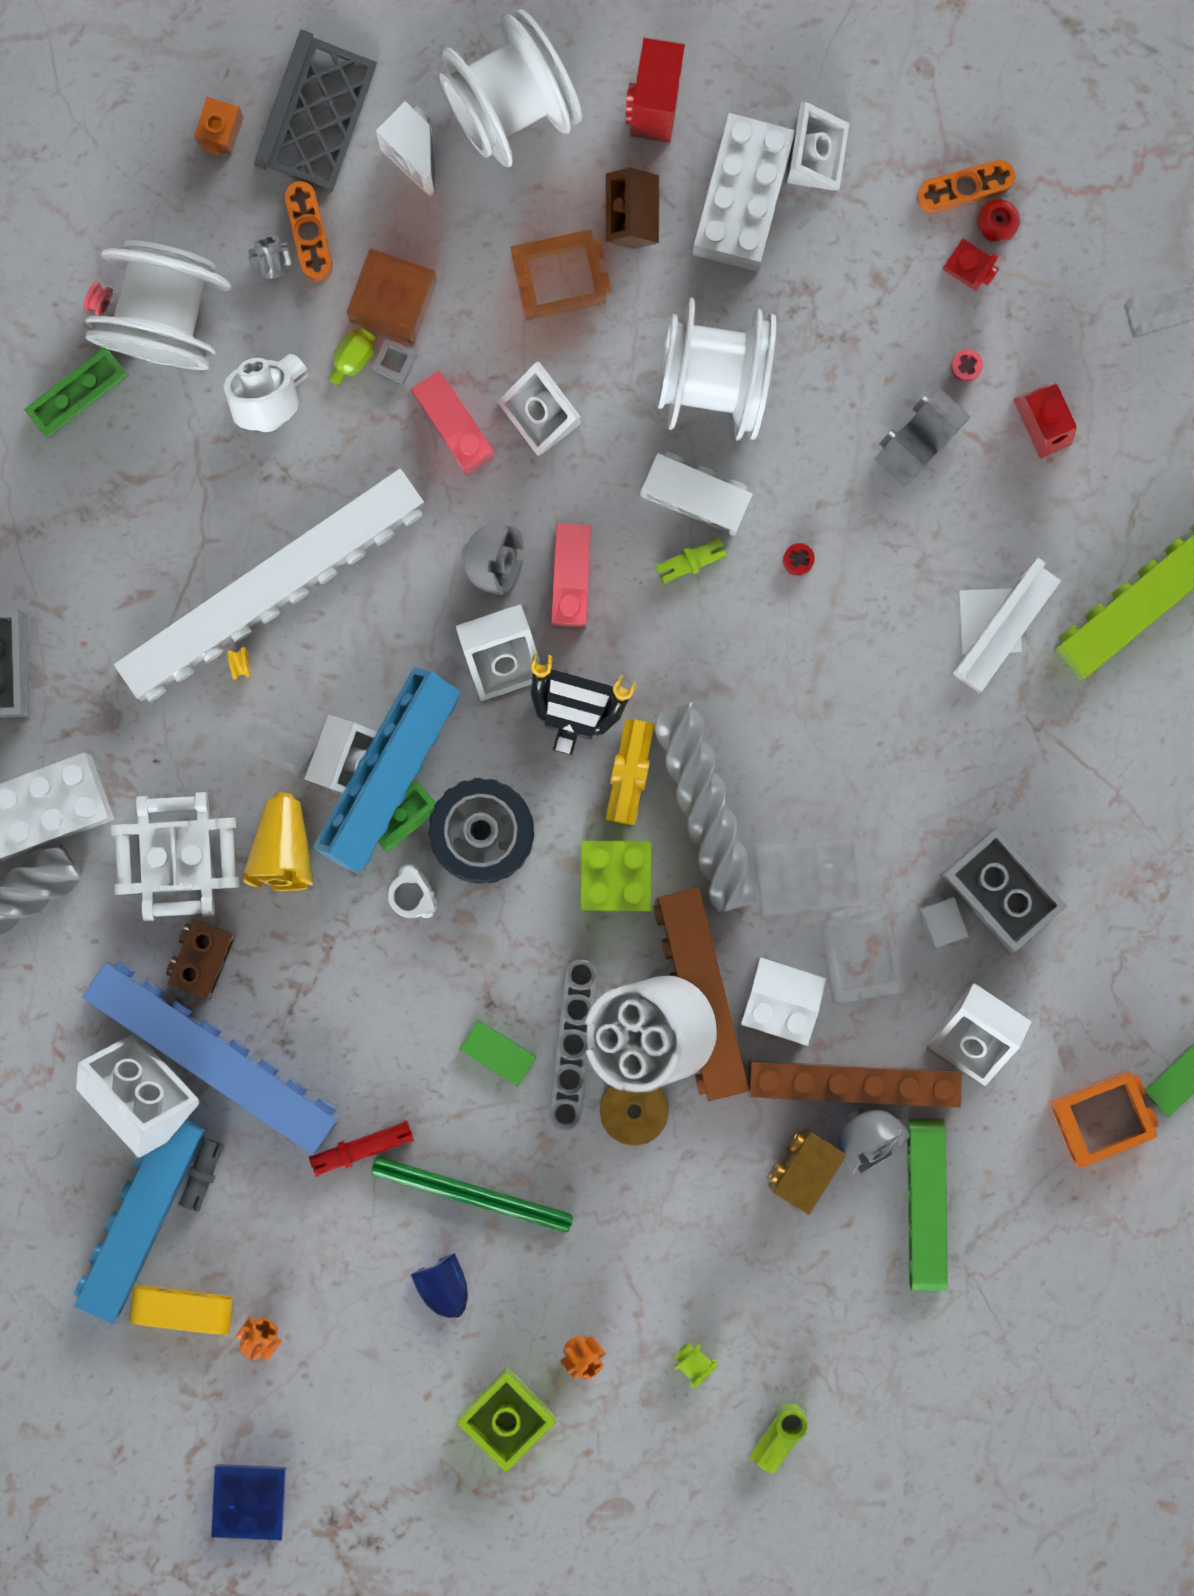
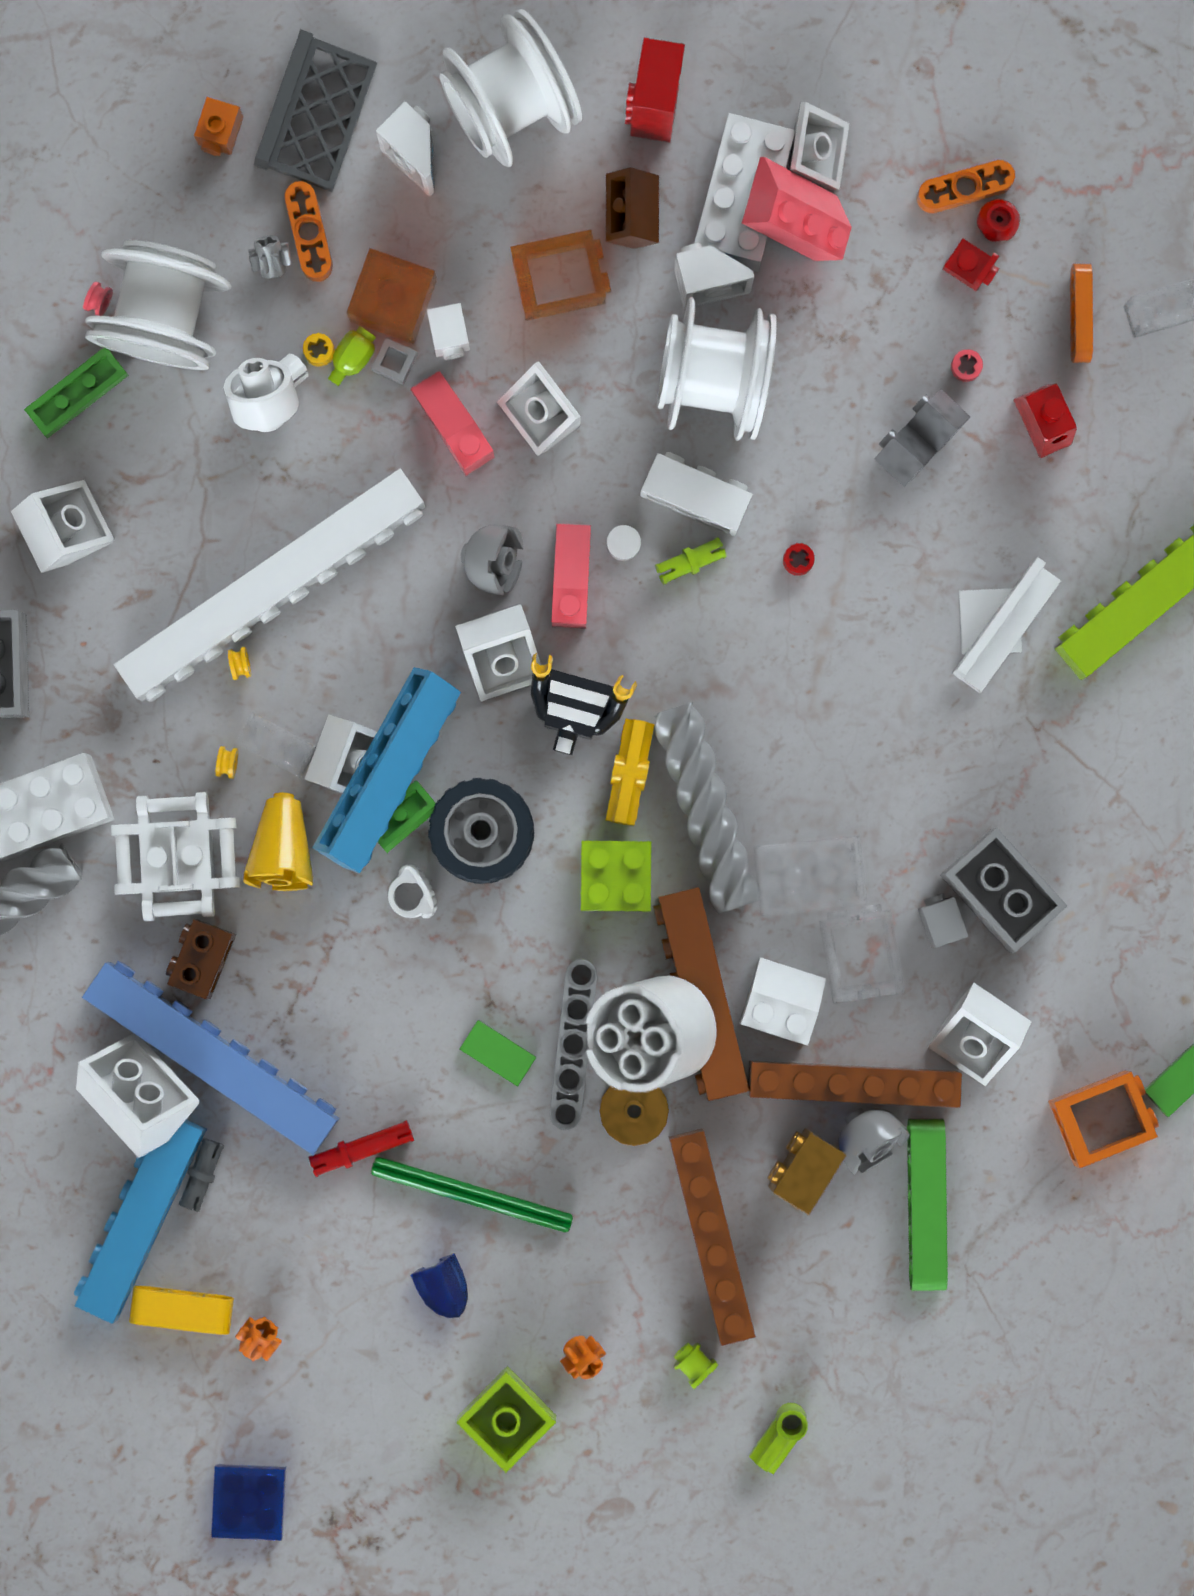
none -> white slope [11,480,115,573]
none -> yellow bush [215,746,239,779]
none -> yellow bush [303,333,335,367]
none -> white brick [427,303,470,360]
none -> white tile [607,525,641,561]
none -> dark orange brick [669,1128,755,1346]
none -> white slope [674,243,754,309]
none -> coral slope [742,157,852,261]
none -> orange beam [1070,264,1093,363]

